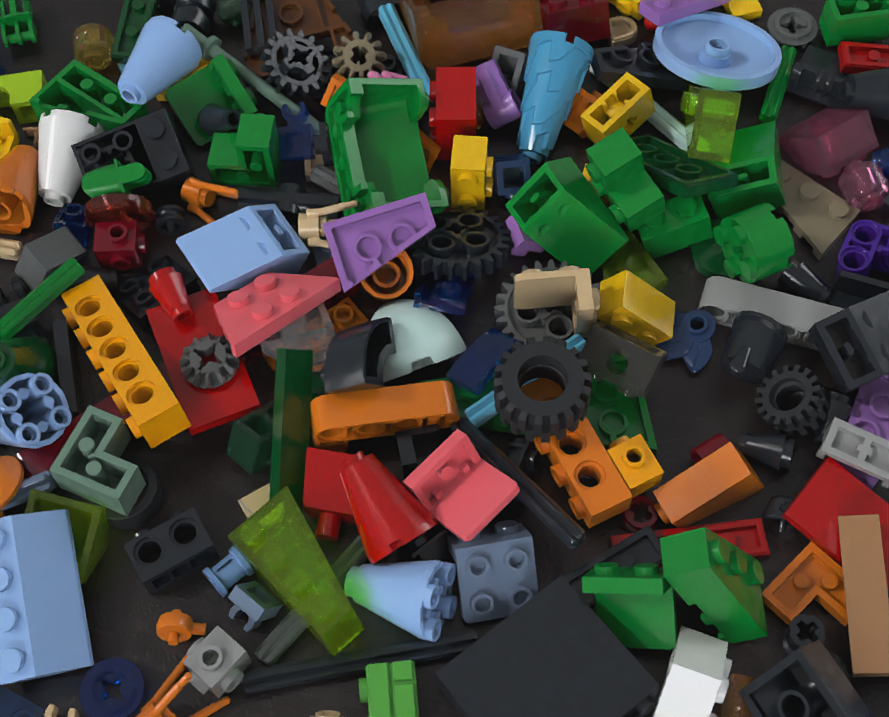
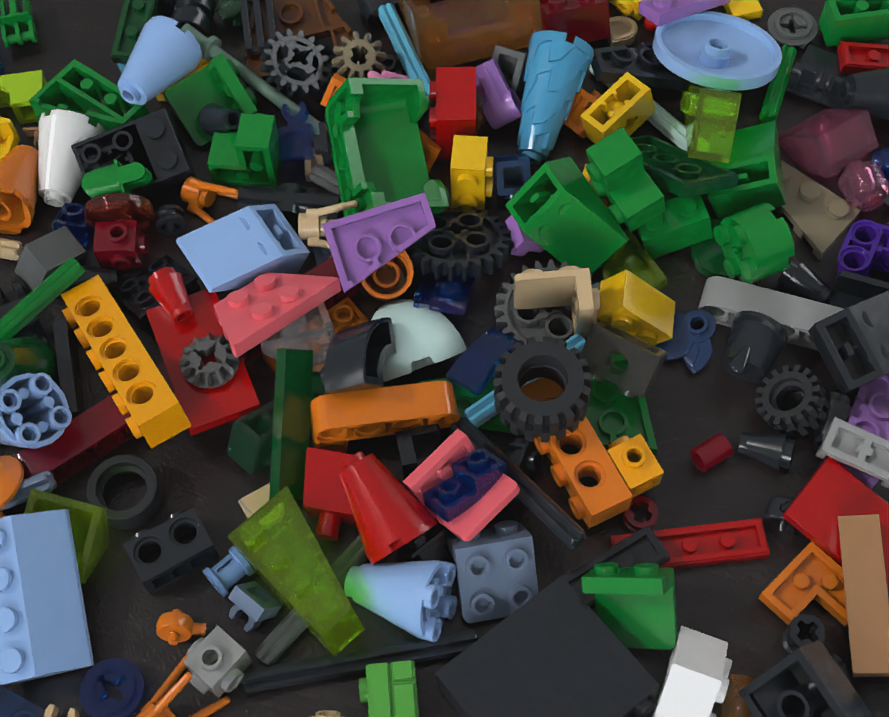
sand green brick [49,405,146,516] -> none
clear yellow head [72,23,114,71] -> none
orange slope [652,441,765,528] -> none
green wedge [660,527,768,644] -> none
none -> clear blue slope [422,447,507,523]

